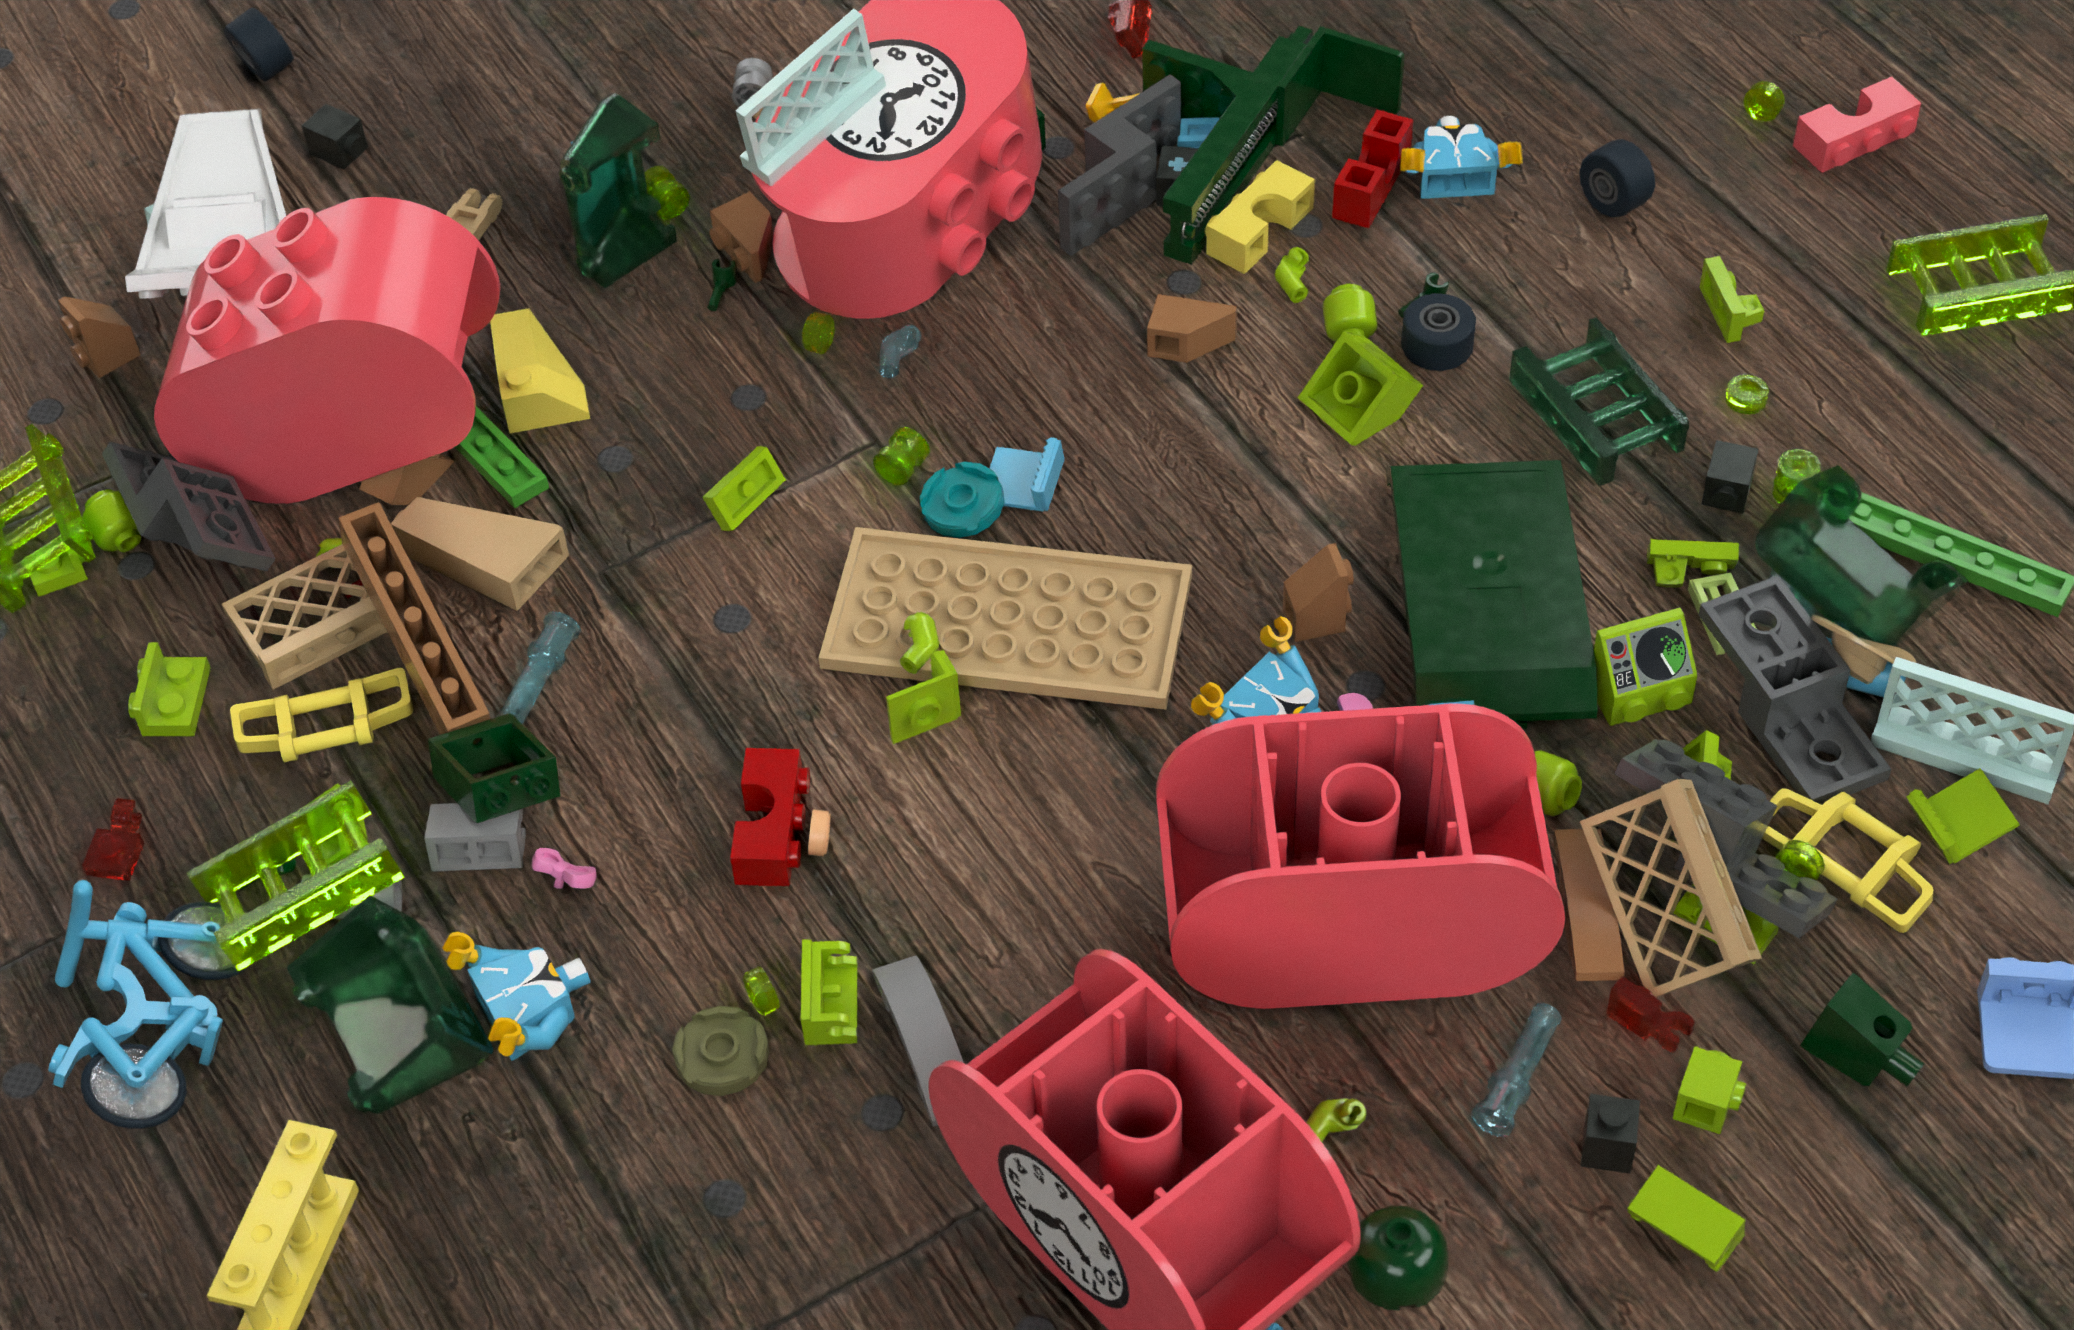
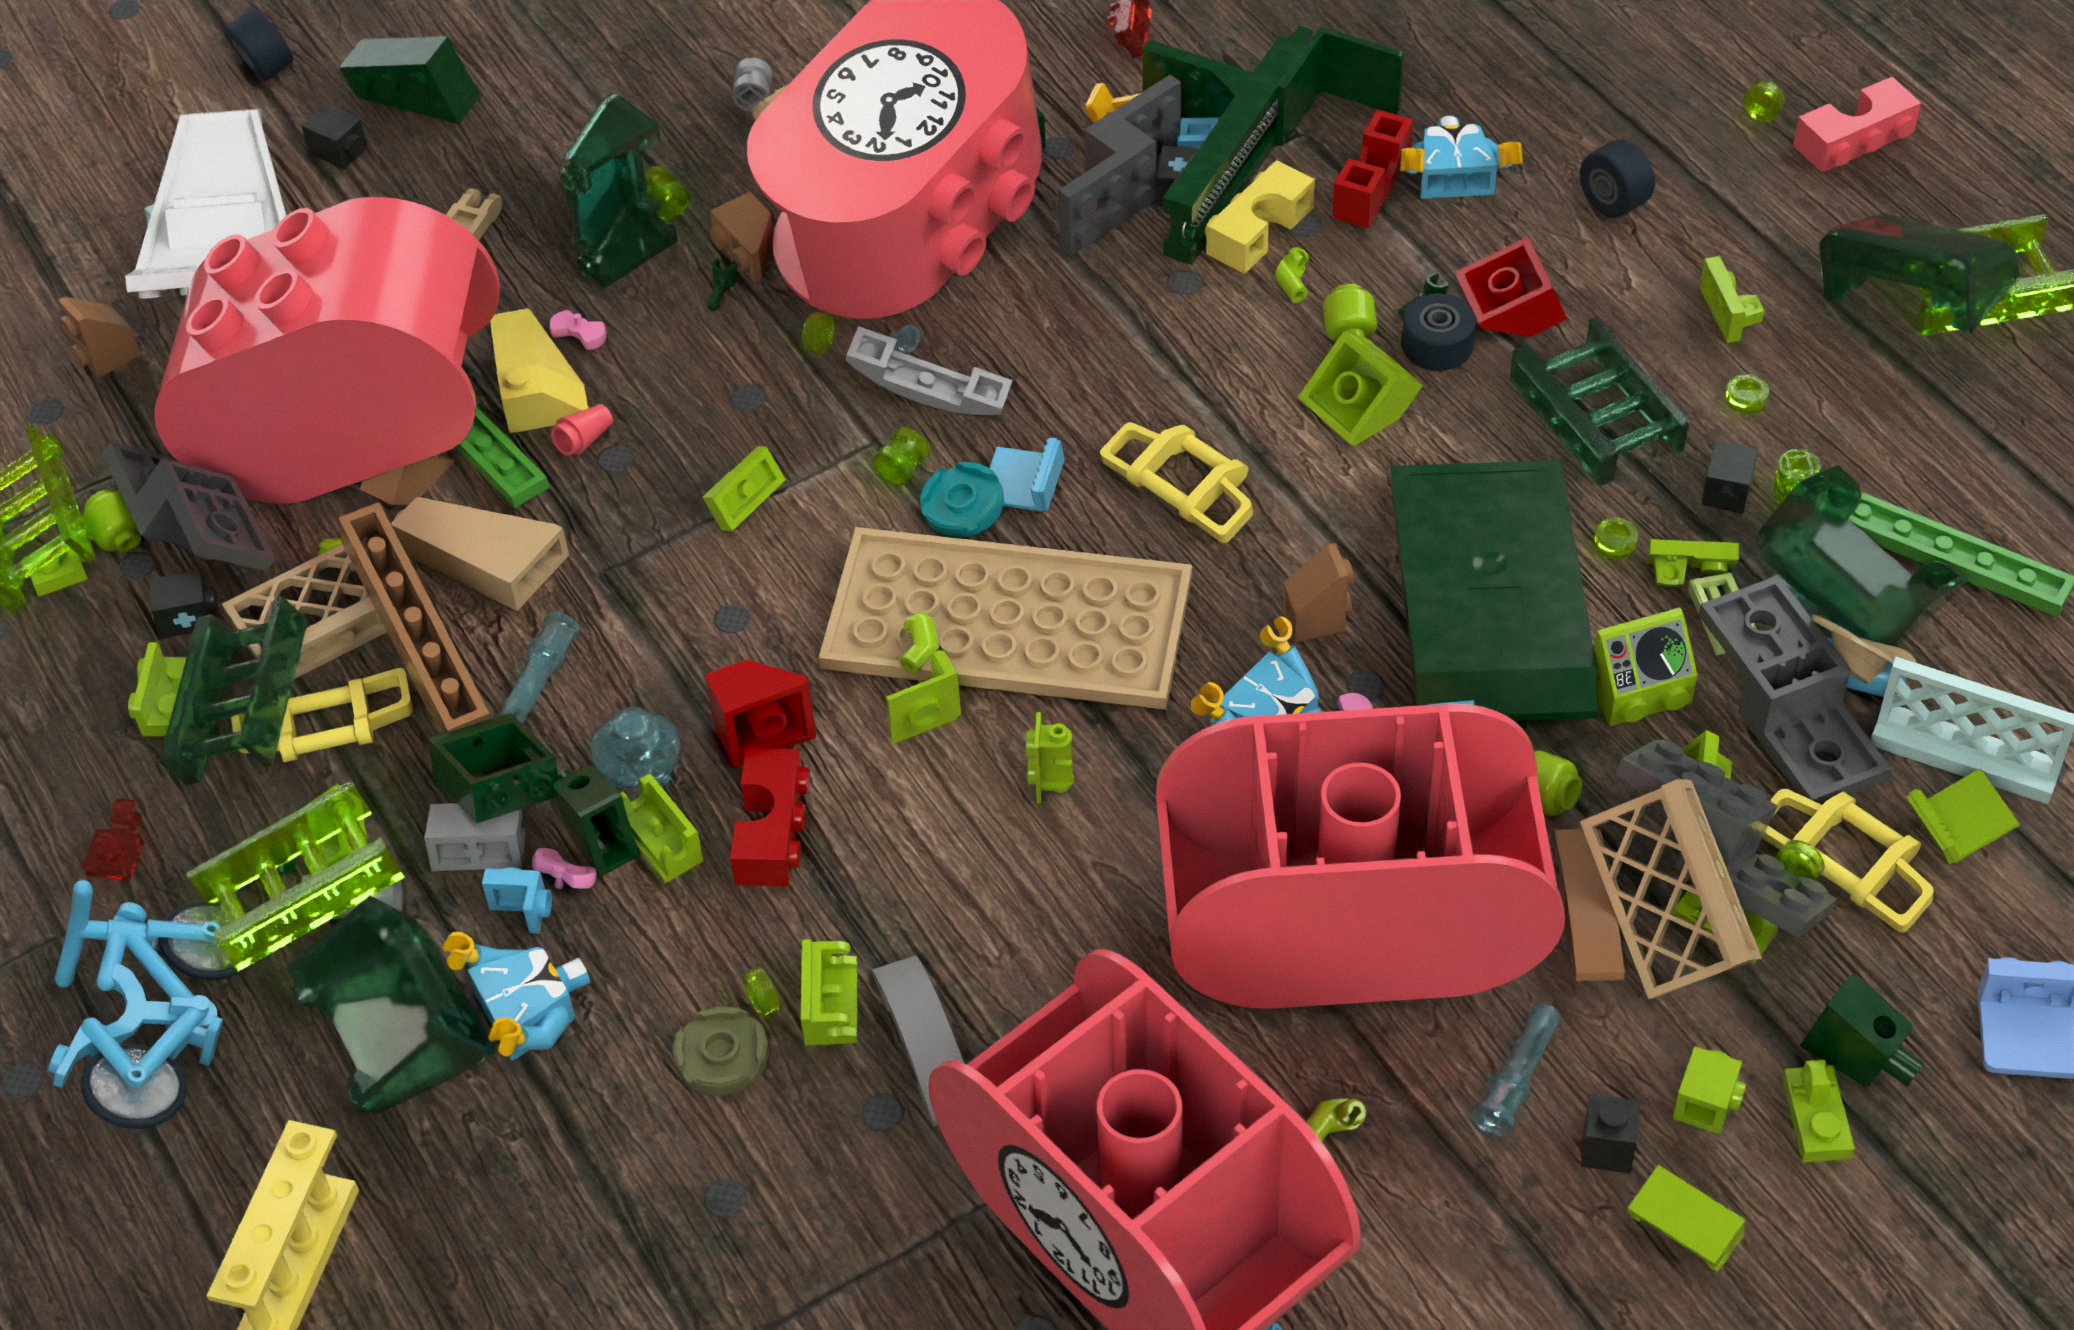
light aqua fence [735,9,886,186] -> none
light nougat tile [808,809,831,856] -> none
medium nougat slope [1147,294,1237,363] -> none
dark green cylinder [1348,1205,1448,1310] -> none
clear red plate [1606,976,1695,1053] -> none
none -> pearl dark grey brick [149,570,219,639]
none -> clear green fence [159,596,308,785]
none -> dark green wedge [339,36,480,124]
none -> medium azure bracket [482,867,552,934]
none -> bright pink piece [550,310,607,350]
none -> coral cone [551,404,613,456]
none -> dark green torso [552,766,639,877]
none -> clear light blue plate [591,707,682,788]
none -> lime hinge [620,773,704,883]
none -> red slope [705,660,816,768]
none -> light grey slope [845,326,1013,415]
none -> lime hinge [1026,712,1074,803]
none -> light yellow bar [1100,422,1253,543]
none -> red slope [1455,237,1567,337]
none -> clear neon green tile [1594,517,1639,559]
none -> lime hinge [1782,1060,1855,1163]
none -> clear green windscreen [1819,214,2019,332]

